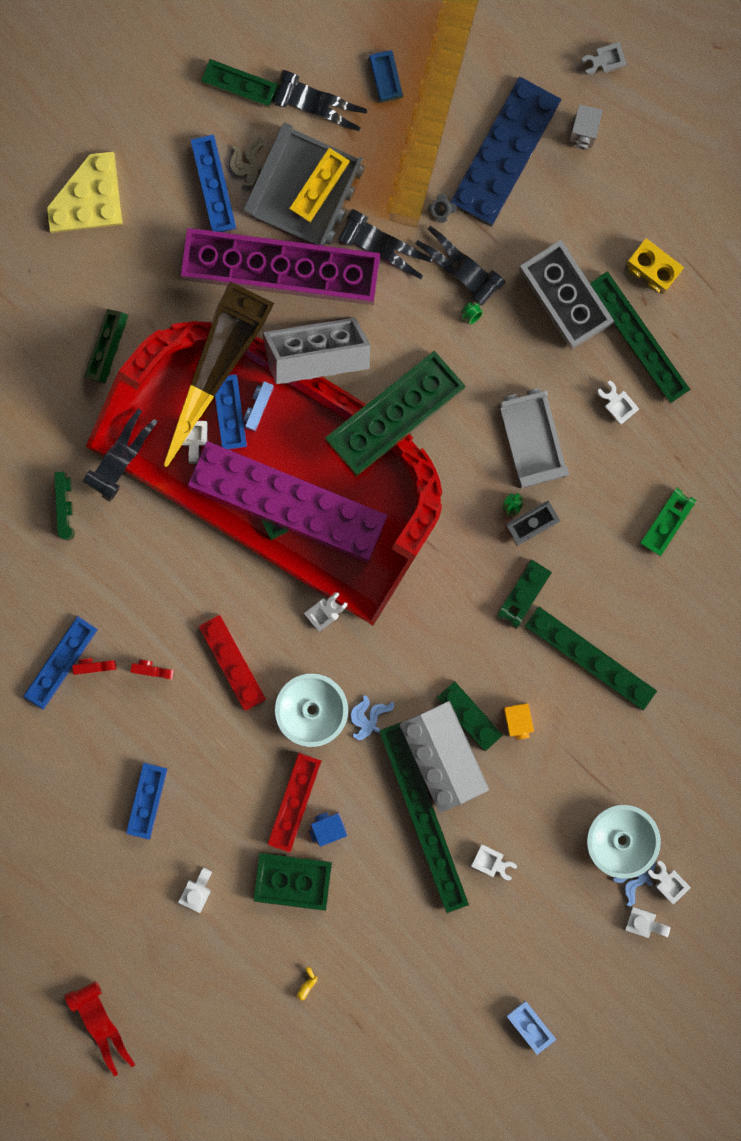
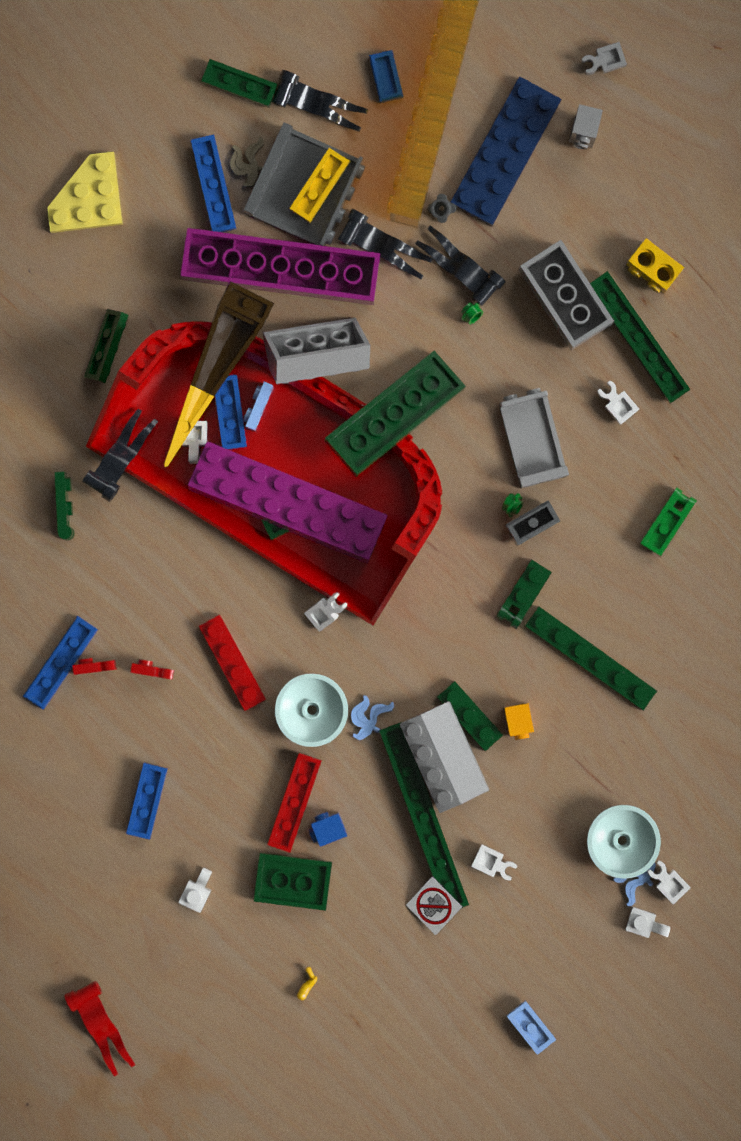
none -> sticker [406,877,462,935]

